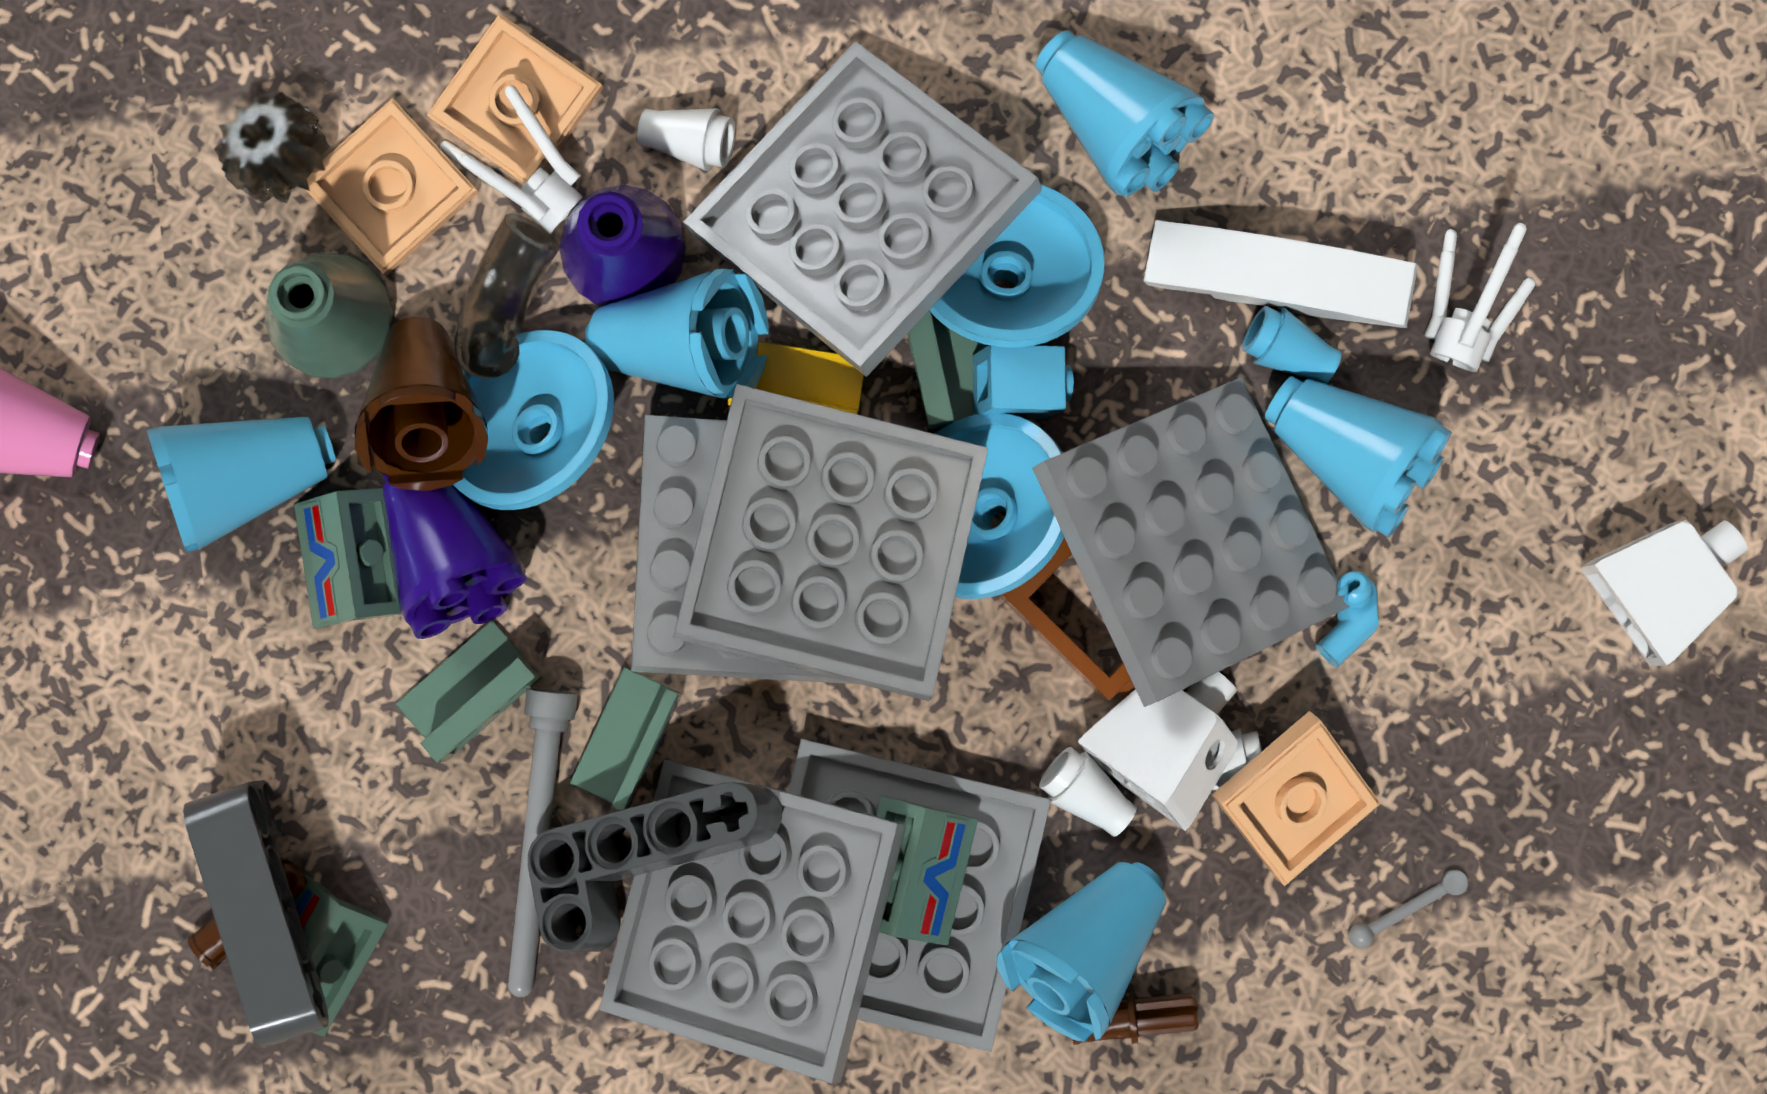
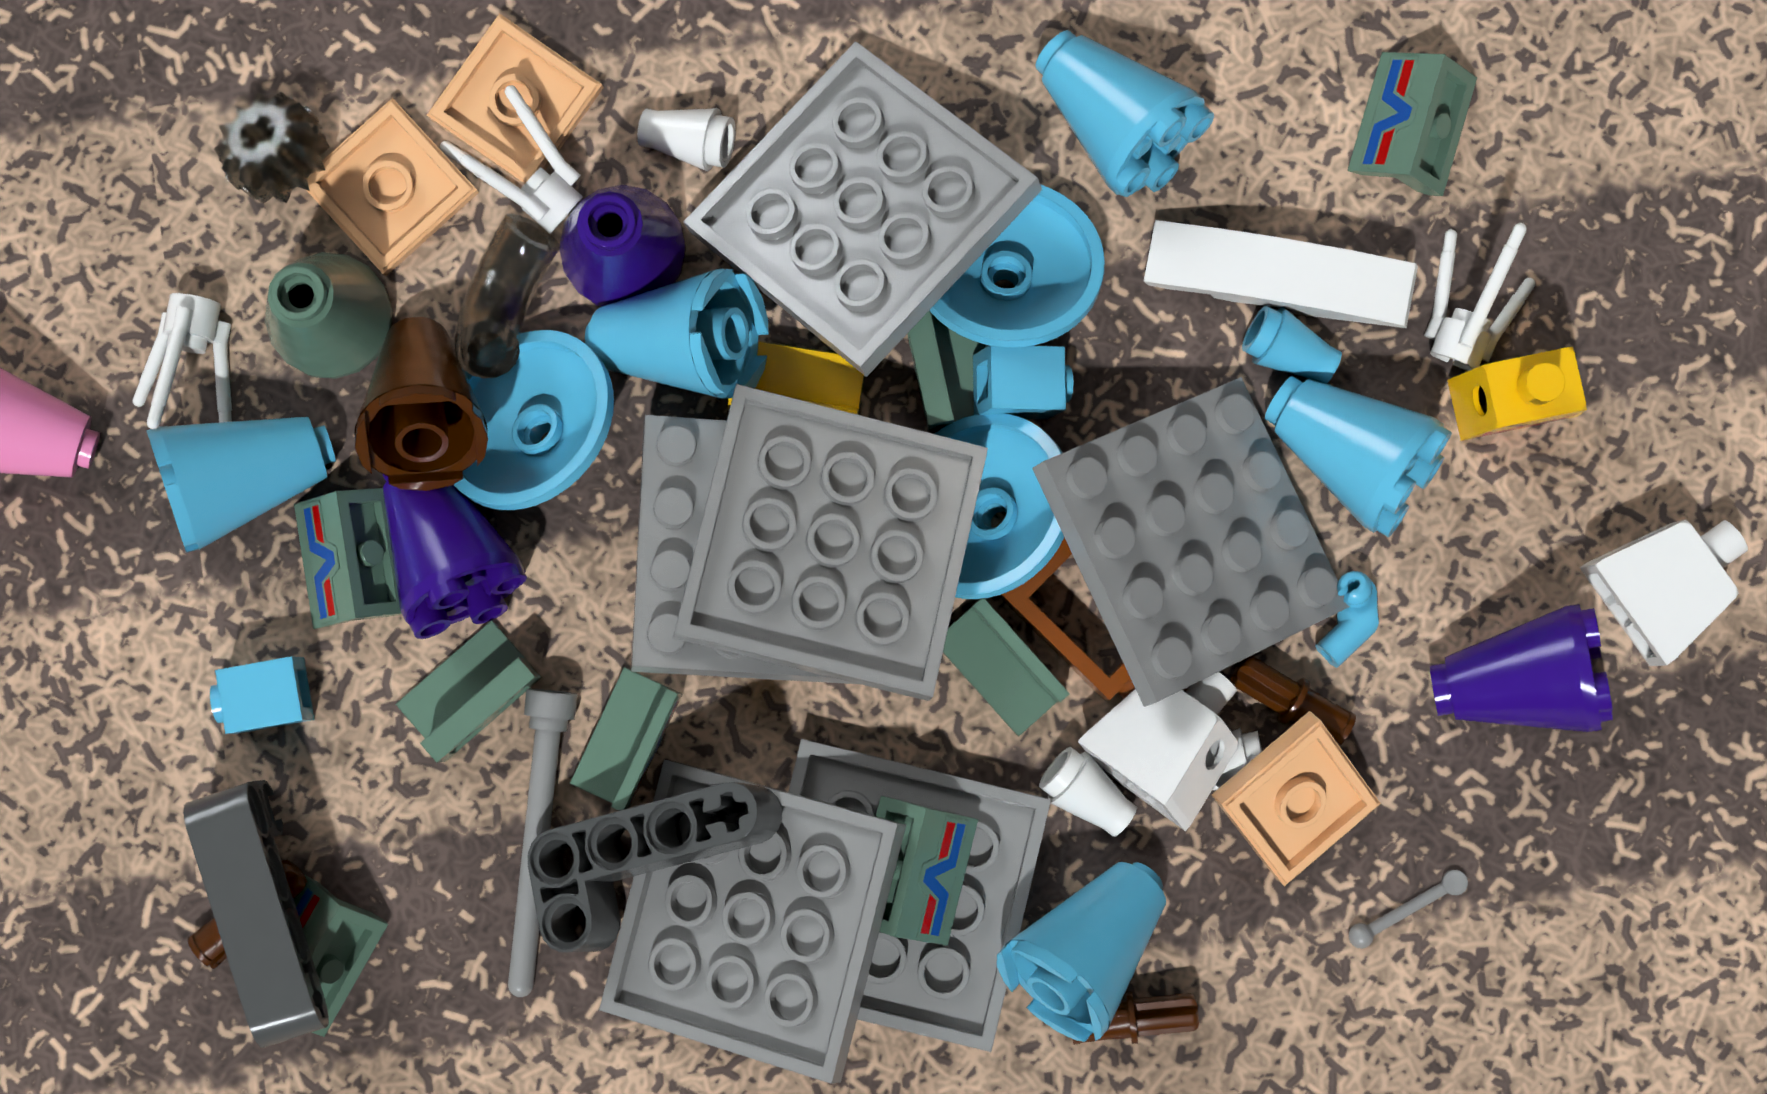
none -> white plant [133,293,232,429]
none -> medium azure brick [210,656,315,734]
none -> sand green panel [943,598,1070,737]
none -> reddish brown axle [1231,656,1356,745]
none -> sand green panel [1347,52,1477,196]
none -> dark purple cone [1430,604,1613,732]
none -> yellow torso [1447,346,1587,441]

